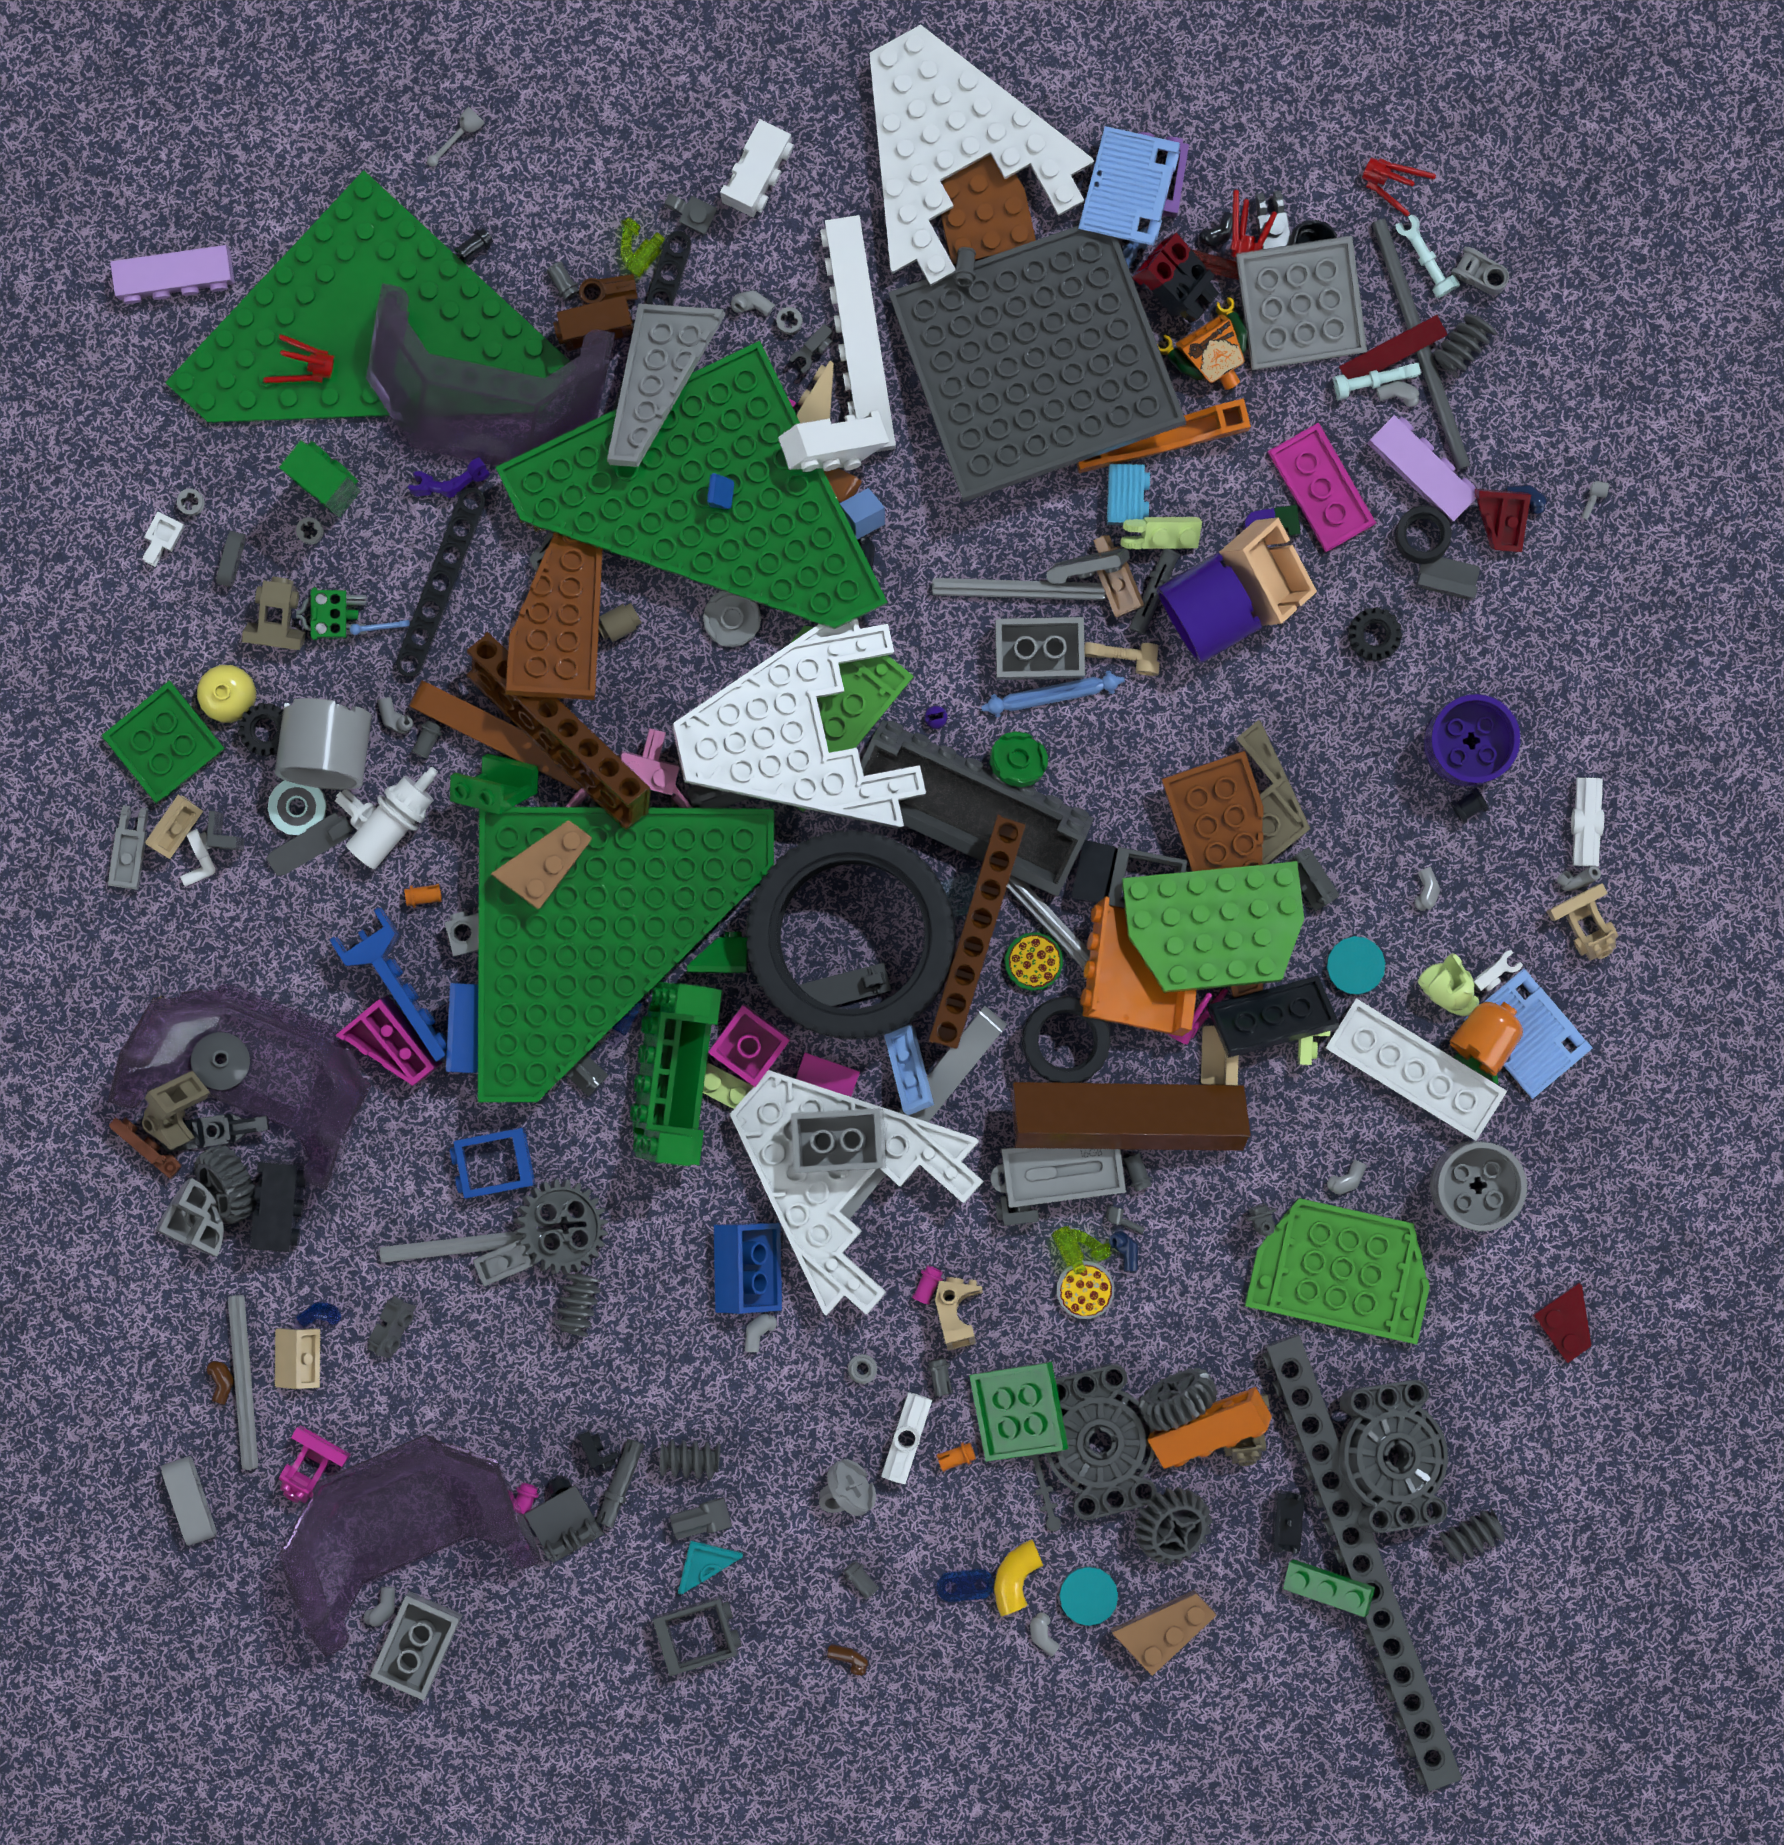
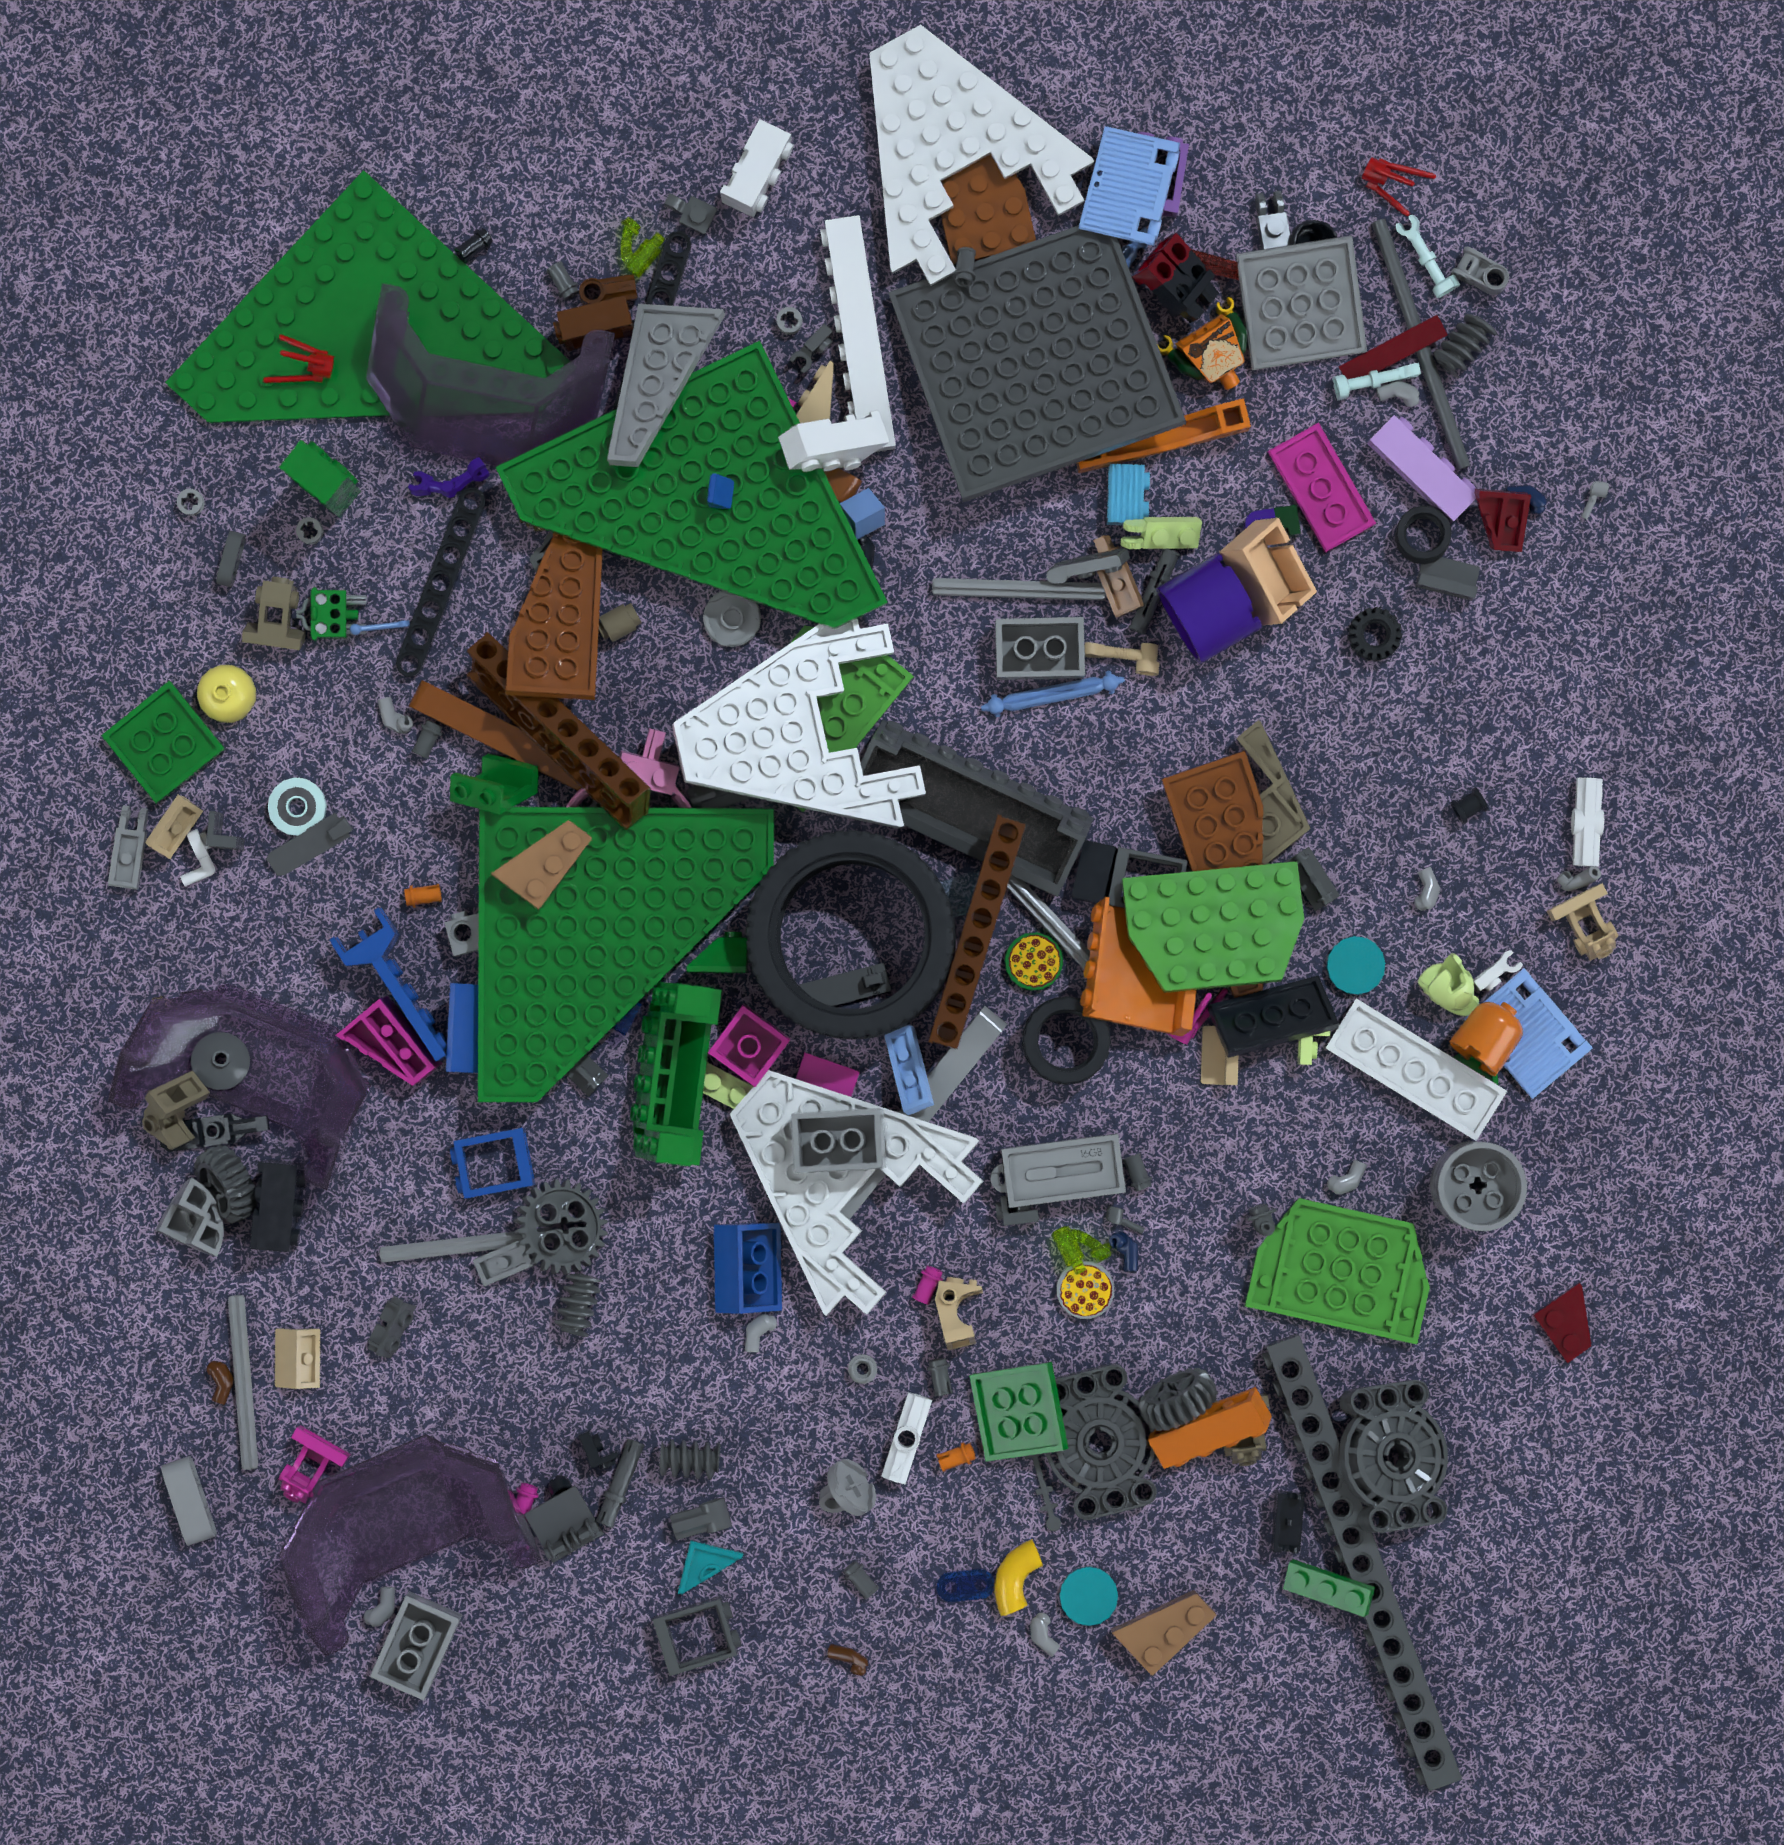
copper hinge [109,1117,182,1179] -> none
lavender brick [110,245,235,304] -> none
white plate [143,512,185,567] -> none
black tyre [238,703,283,757] -> none
light grey brick [274,698,372,790] -> none
clear blue arm [296,1302,342,1328] -> none
white piece [335,767,437,869] -> none
light grey hinge [427,106,485,167] -> none
light grey arm [731,290,775,317] -> none
dark purple hinge [924,705,948,729] -> none
green tile [989,731,1048,787] -> none
reddish brown tile [1010,1082,1251,1151] -> none
dark grey gear [1134,1486,1213,1566] -> none
black arm [1199,212,1233,247] -> none
red plant [1230,189,1277,257] -> none
dark purple brick [1424,694,1520,787] -> none
dark grey piece [1438,1506,1505,1564] -> none

